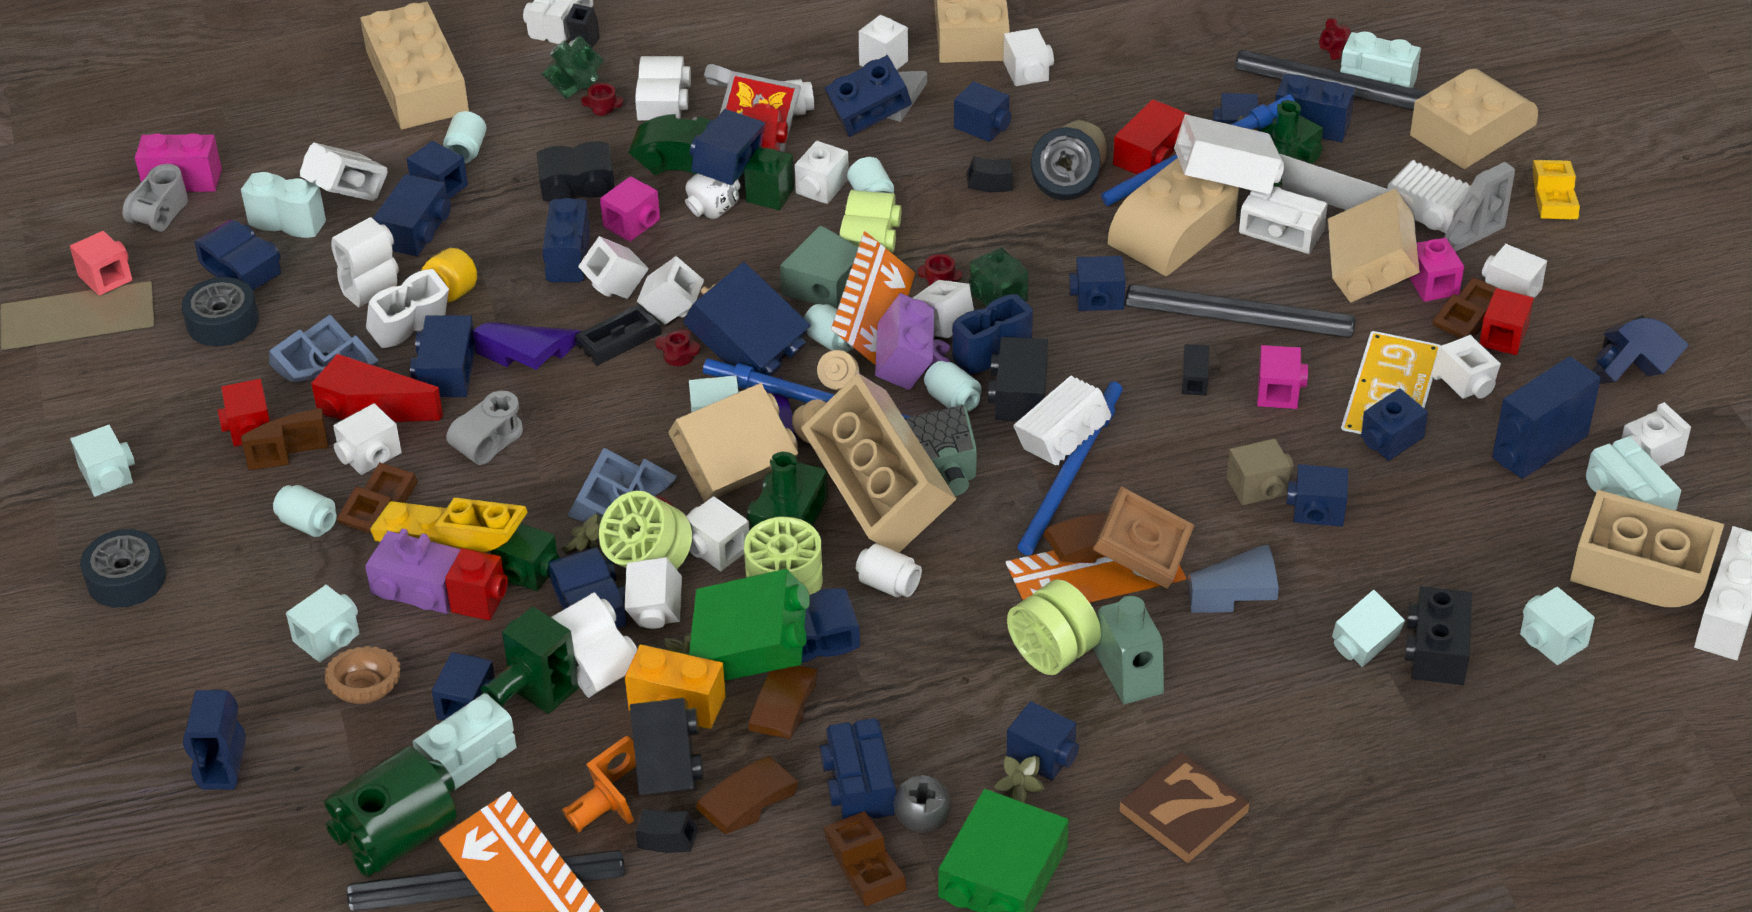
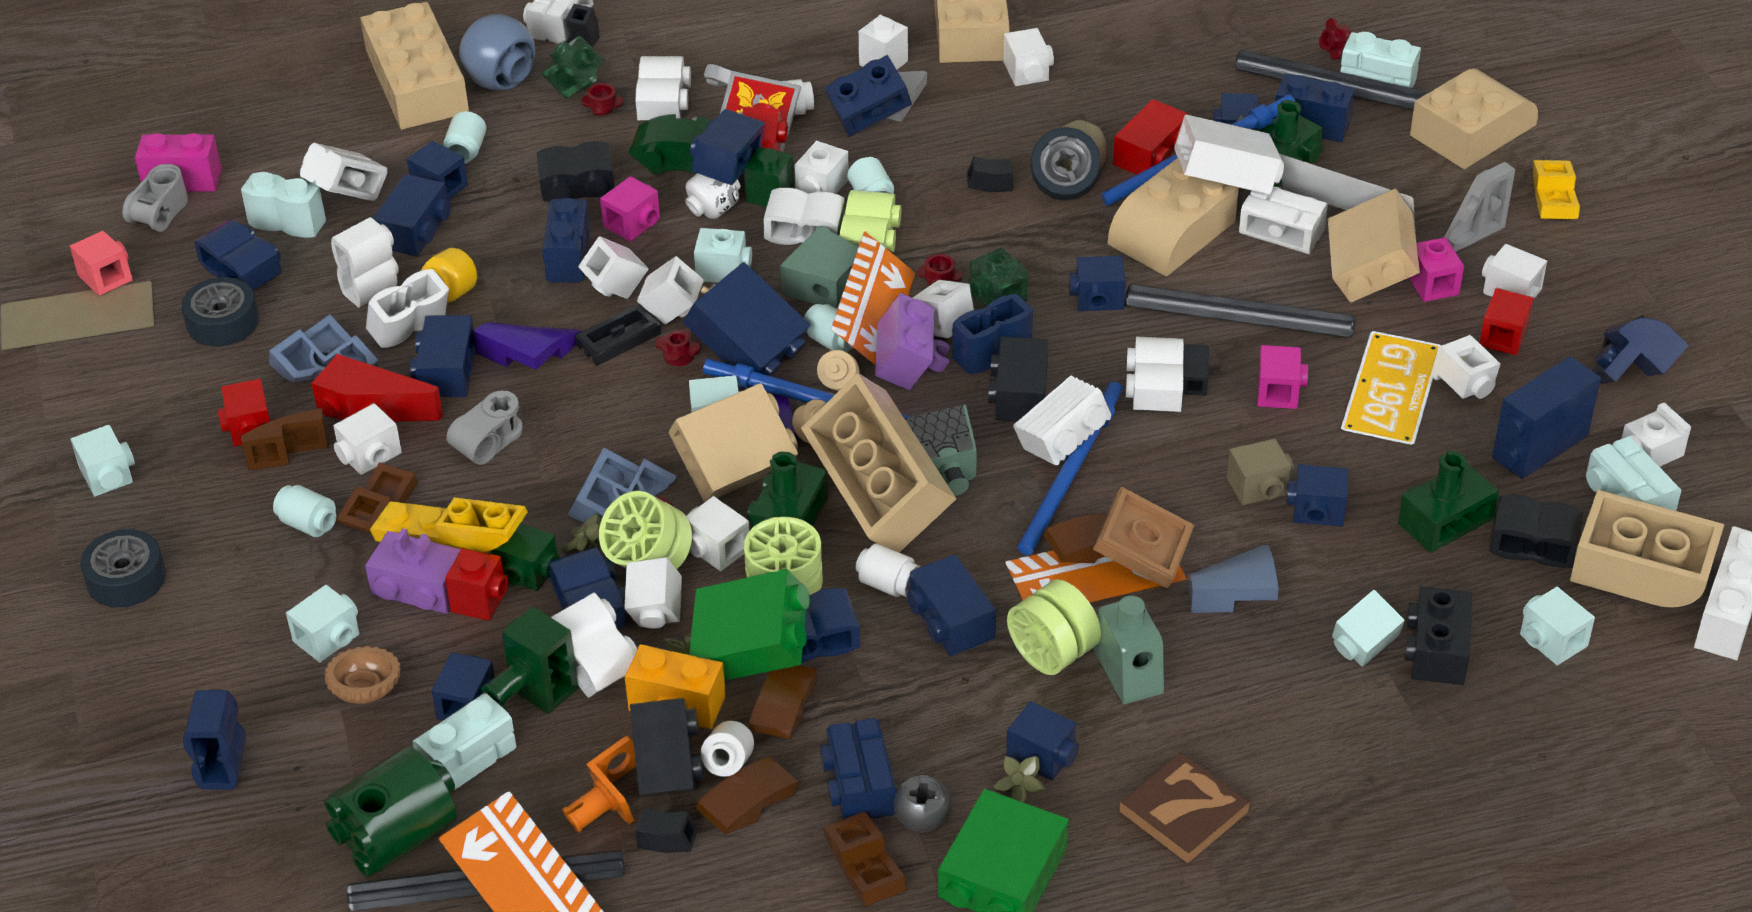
light aqua brick [924,361,982,412] -> none
dark blue brick [954,81,1012,142] -> none
dark blue brick [1361,388,1428,461] -> none
white brick [1387,160,1471,233] -> none
reddish brown slope [1433,277,1497,338] -> none
none -> sand blue wheel [459,14,536,91]
none -> light aqua brick [694,228,752,283]
none -> white brick [701,721,754,776]
none -> white brick [764,188,845,245]
none -> dark blue brick [906,554,996,656]
none -> white brick [1126,337,1183,412]
none -> dark green brick [1398,451,1499,553]
none -> black brick [1489,494,1583,568]

